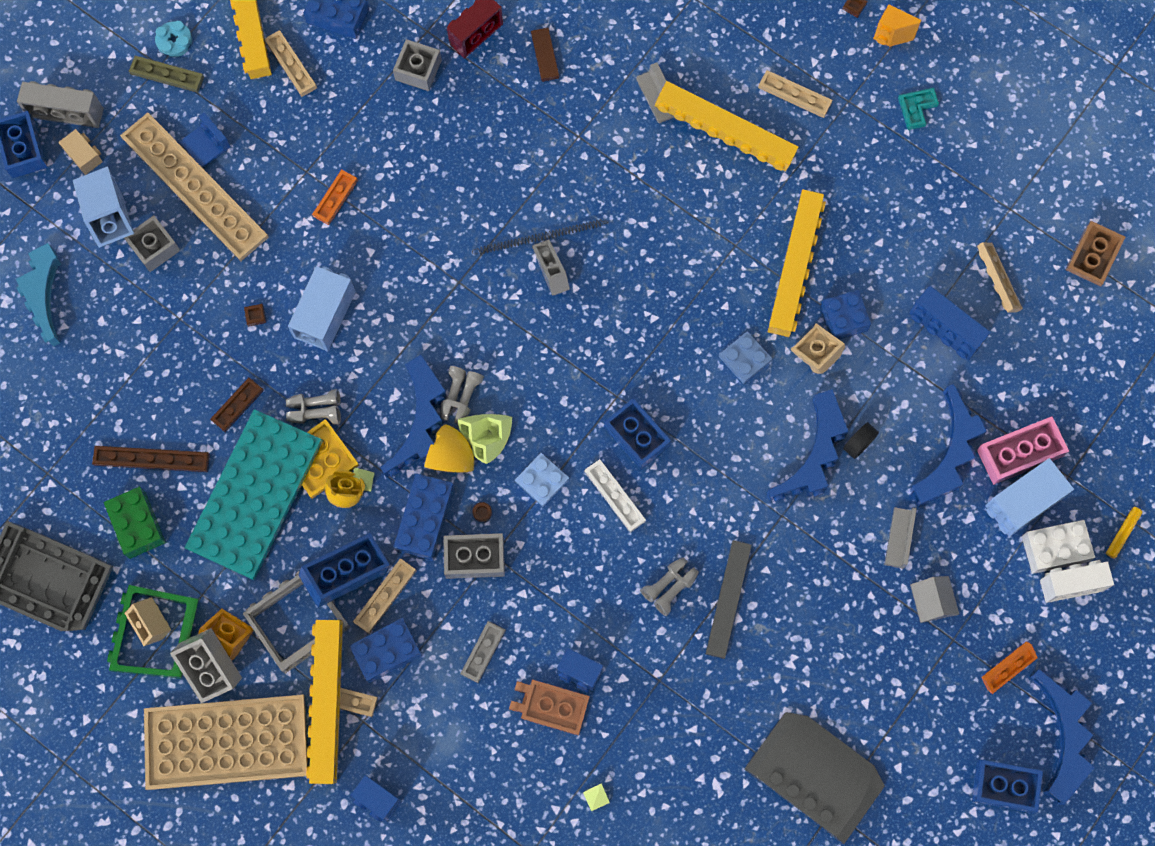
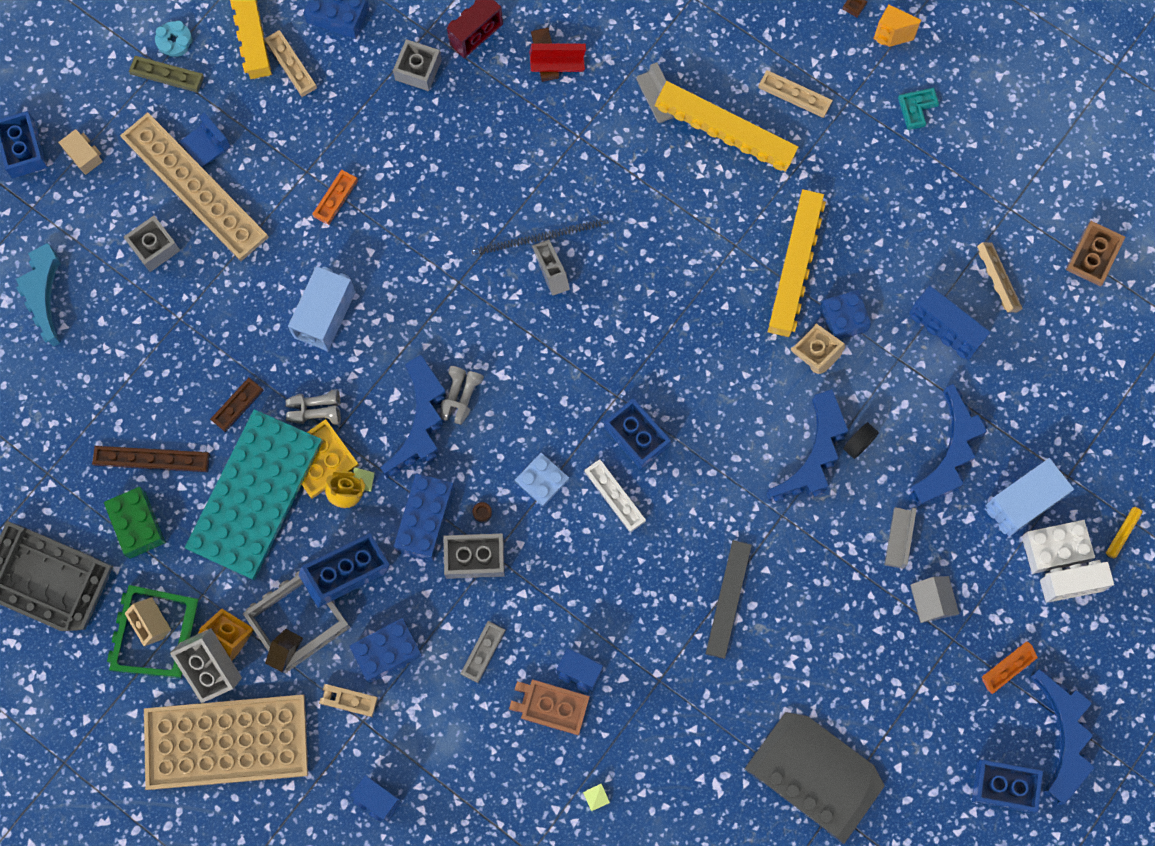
light grey brick [17,81,104,128] -> none
light blue brick [73,166,134,248] -> none
reddish brown tile [244,304,266,327] -> none
yellow brick [306,620,343,784] -> none
tan plate [353,558,417,634] -> none
yellow brick [424,424,474,472] -> none
yellowish green brick [458,414,512,464] -> none
light grey piece [640,557,699,616] -> none
medium blue plate [718,331,772,384] -> none
bright pink brick [977,417,1069,485] -> none
none -> dark brown slope [265,629,303,673]
none -> red panel [529,44,586,72]

